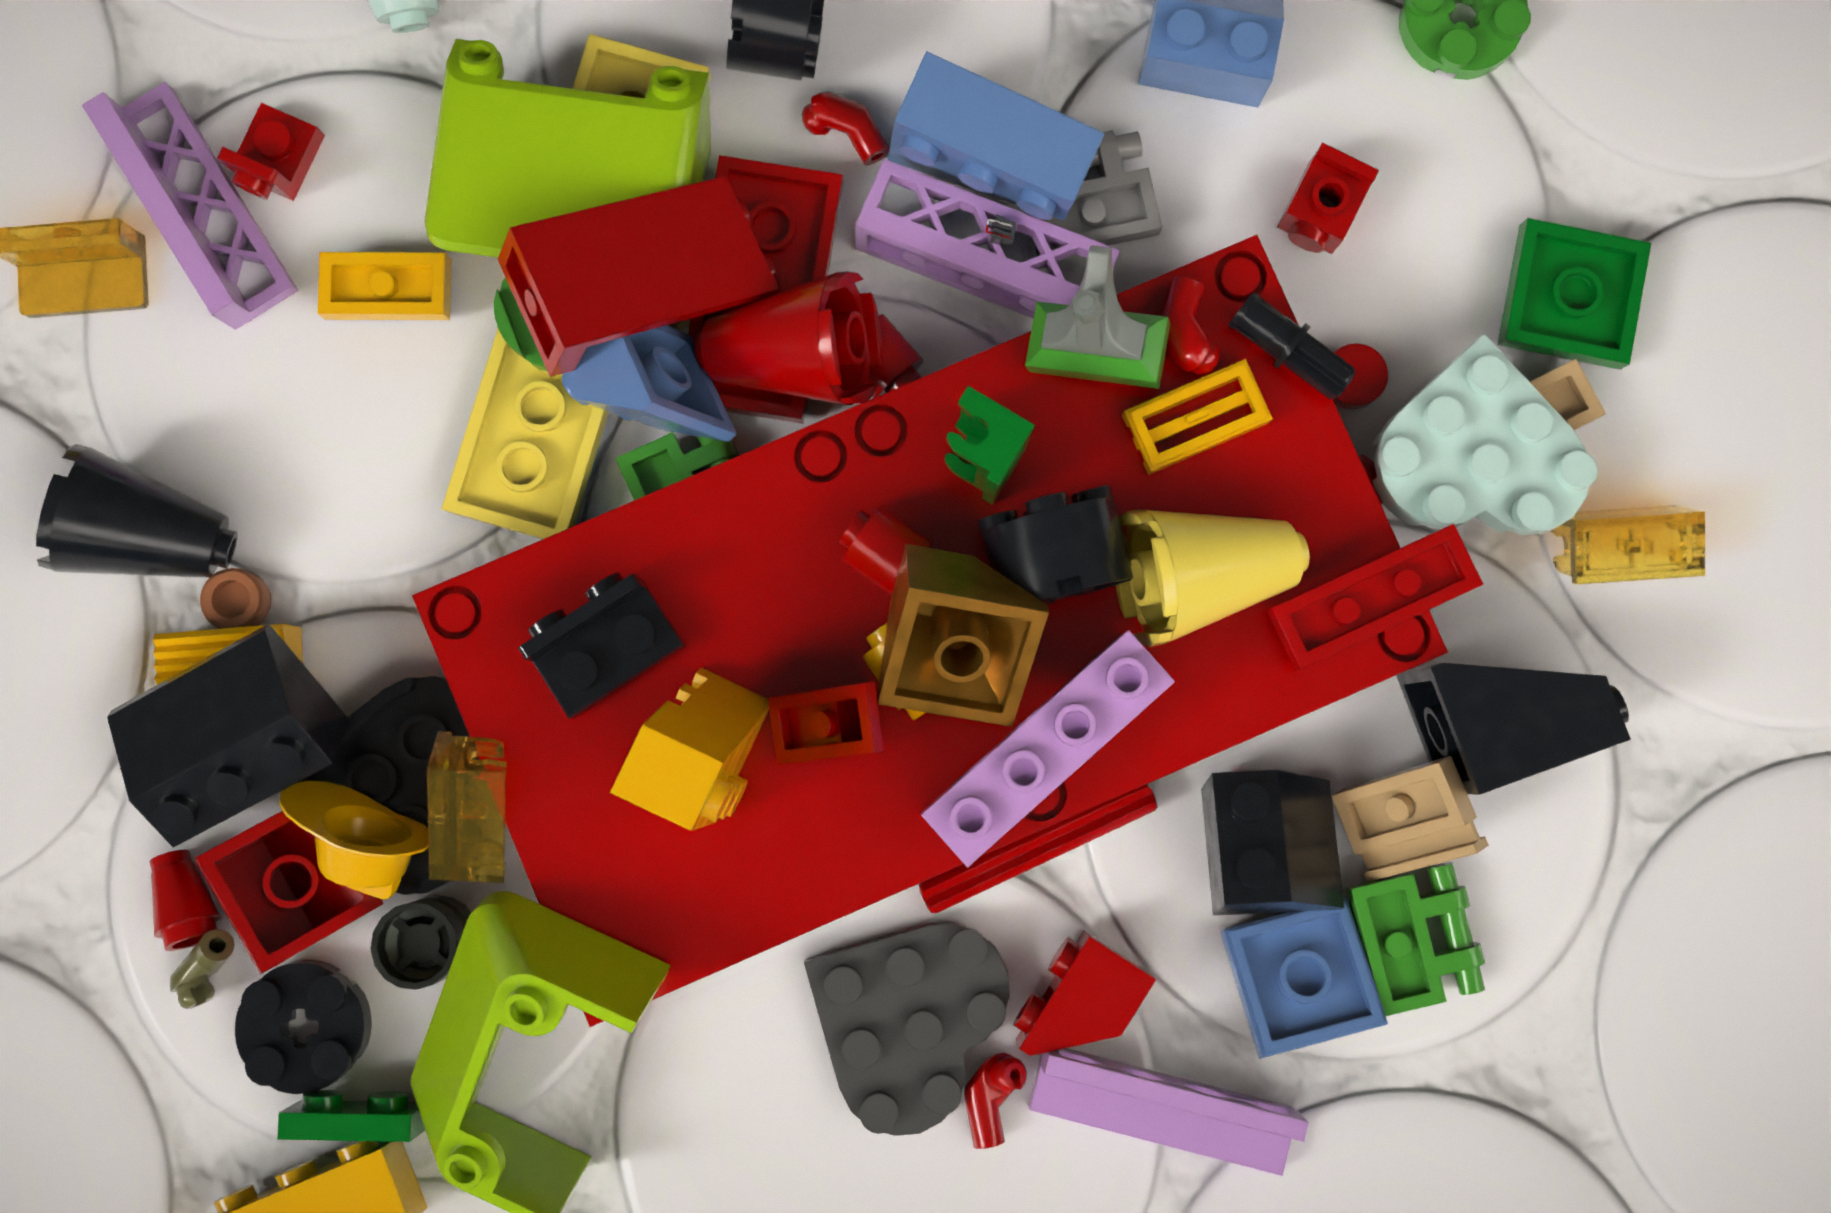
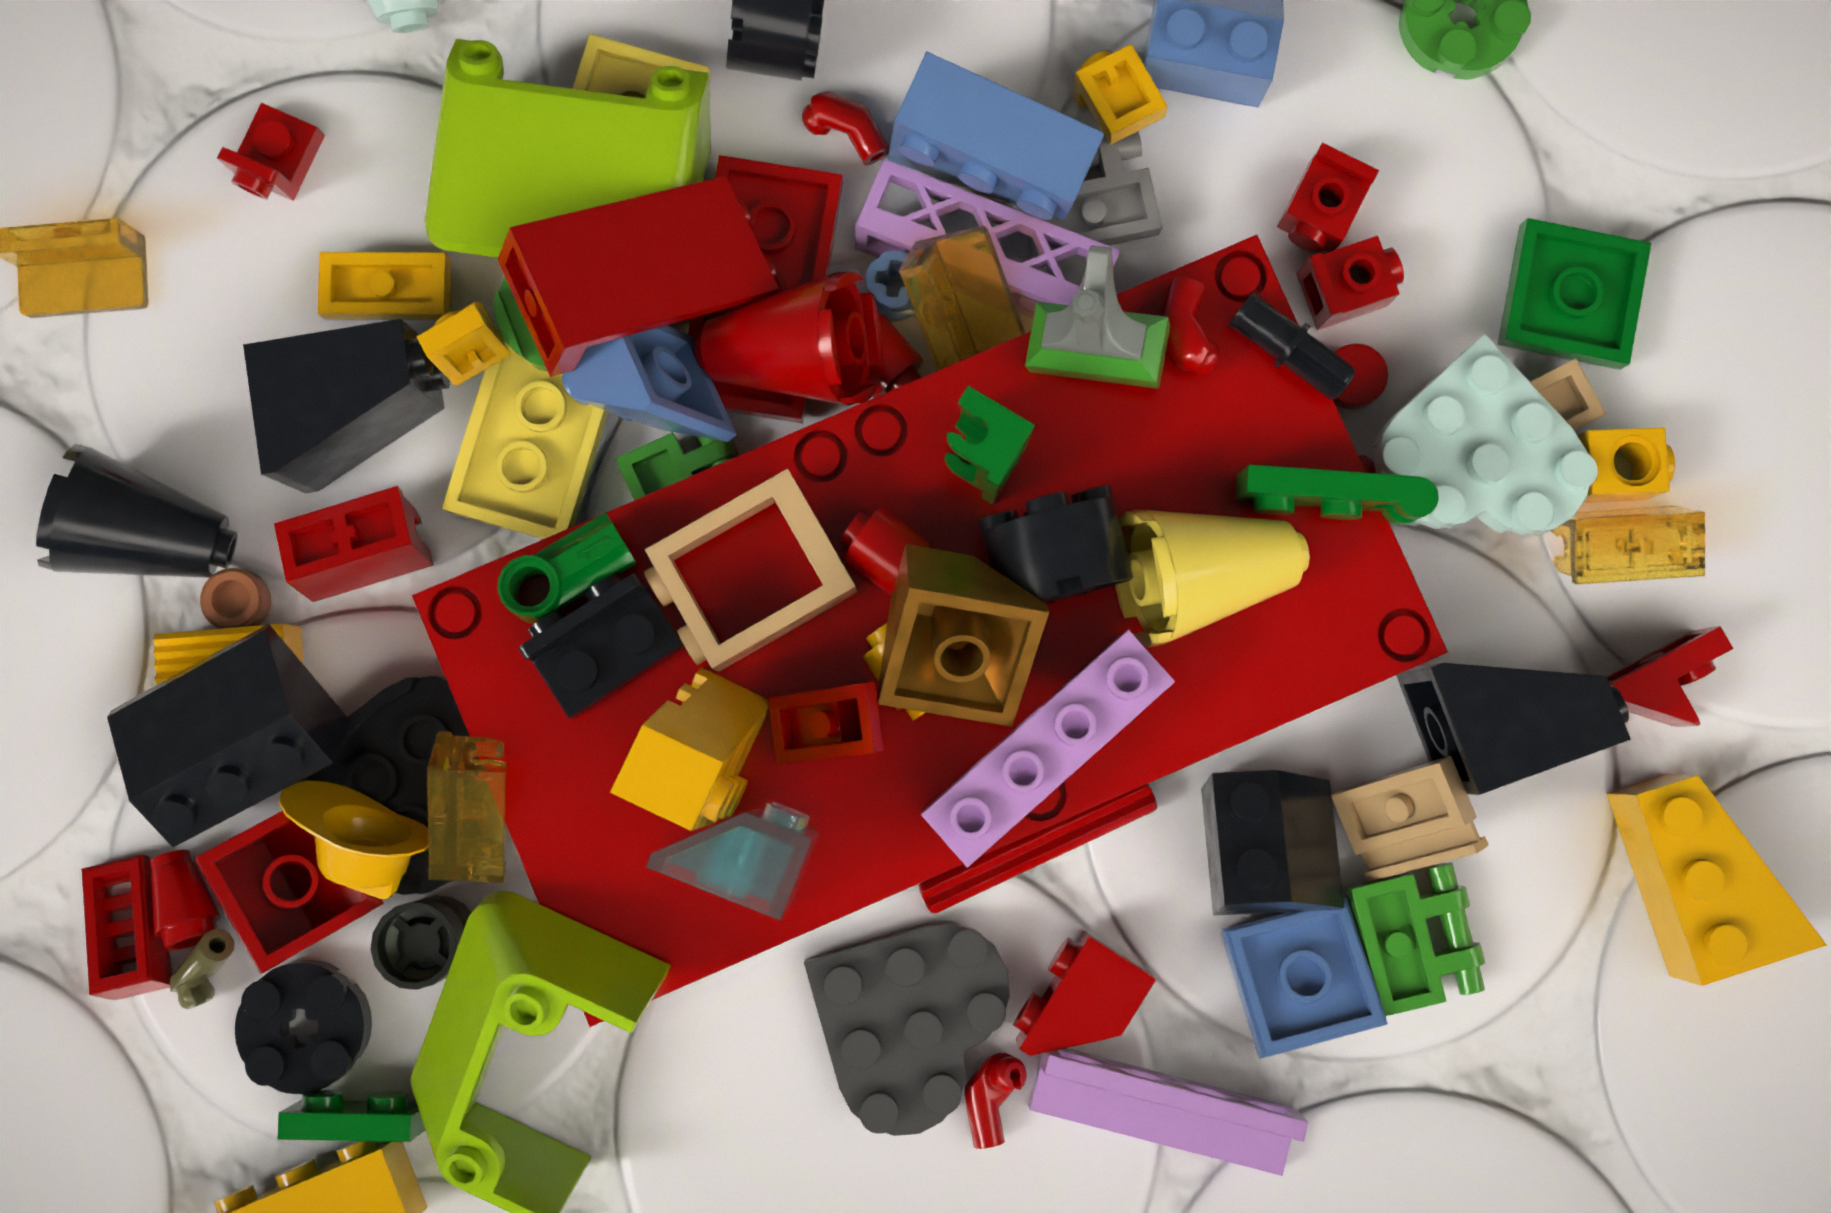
lavender fence [82,82,299,330] -> none
dark grey piece [986,214,1016,245] -> none
yellow tile [1122,359,1273,475] -> none
red plate [1266,524,1484,671] -> none
none -> red slope [81,854,172,1000]
none -> black slope [243,319,450,493]
none -> red hinge [274,486,434,602]
none -> yellow bracket [416,302,511,386]
none -> green piece [498,512,637,624]
none -> tan window [644,469,858,672]
none -> clear light blue slope [646,801,820,920]
none -> medium blue bush [866,251,923,322]
none -> clear yellow panel [899,226,1025,370]
none -> yellow bracket [1073,44,1168,145]
none -> green plate [1235,465,1439,526]
none -> red brick [1296,235,1404,330]
none -> yellow brick [1577,427,1675,502]
none -> red slope [1606,626,1733,727]
none -> yellow wedge [1606,774,1827,986]

